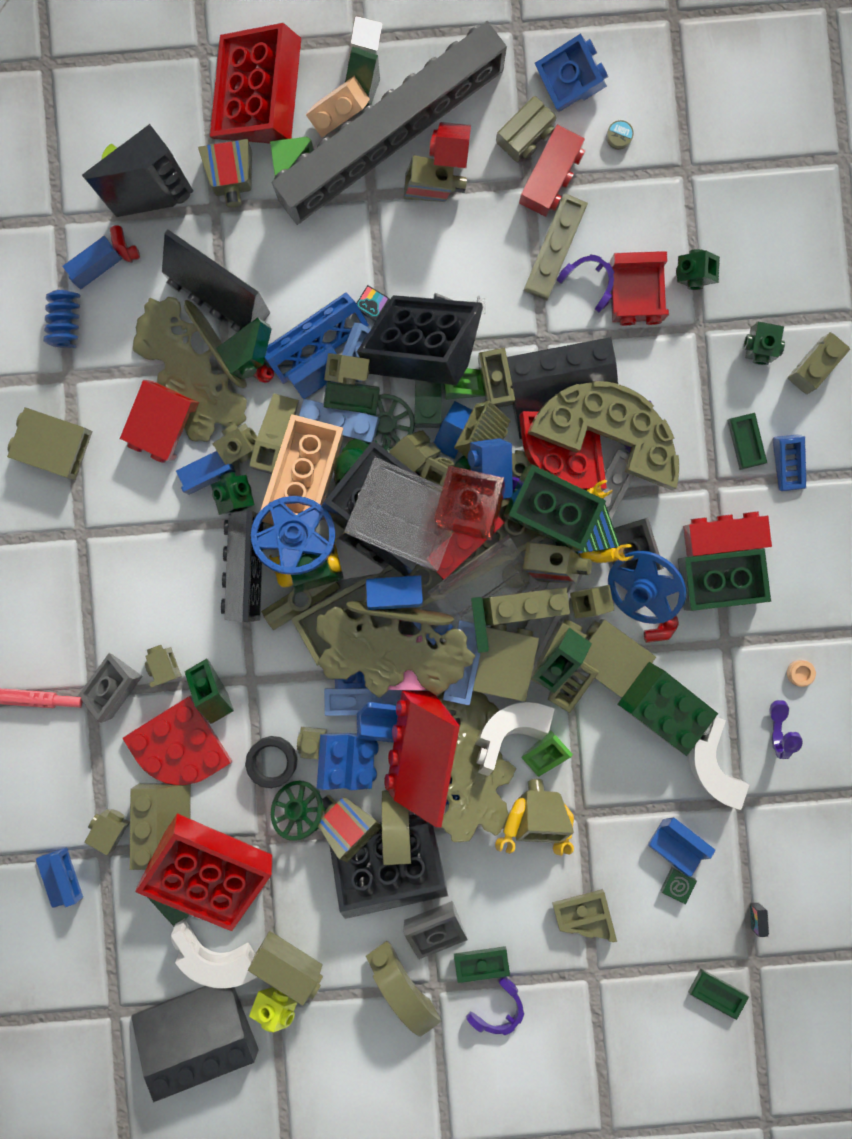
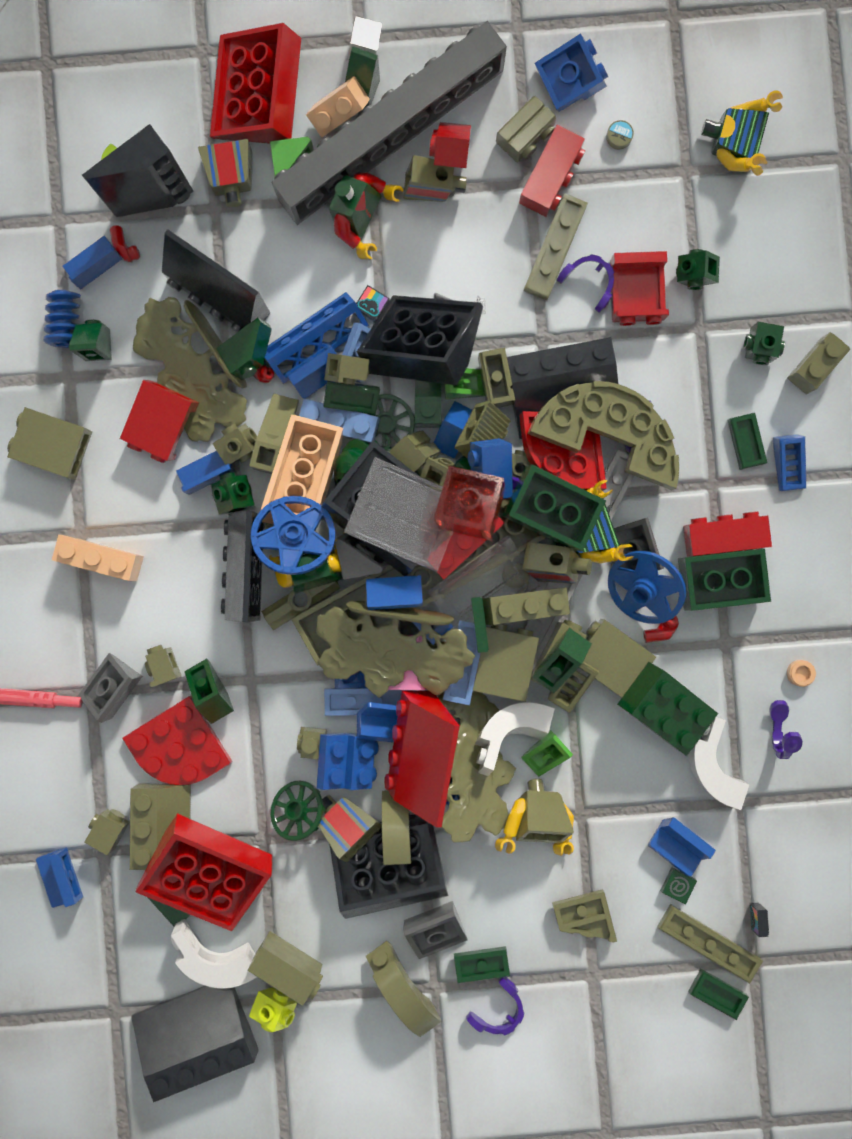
black tyre [245,736,298,789] -> none
olive brick [570,585,615,619] -> none
none -> light nougat brick [52,535,144,581]
none -> dark green slope [69,319,112,361]
none -> torso [329,172,404,259]
none -> olive tile [657,904,763,984]
none -> torso [701,90,783,176]

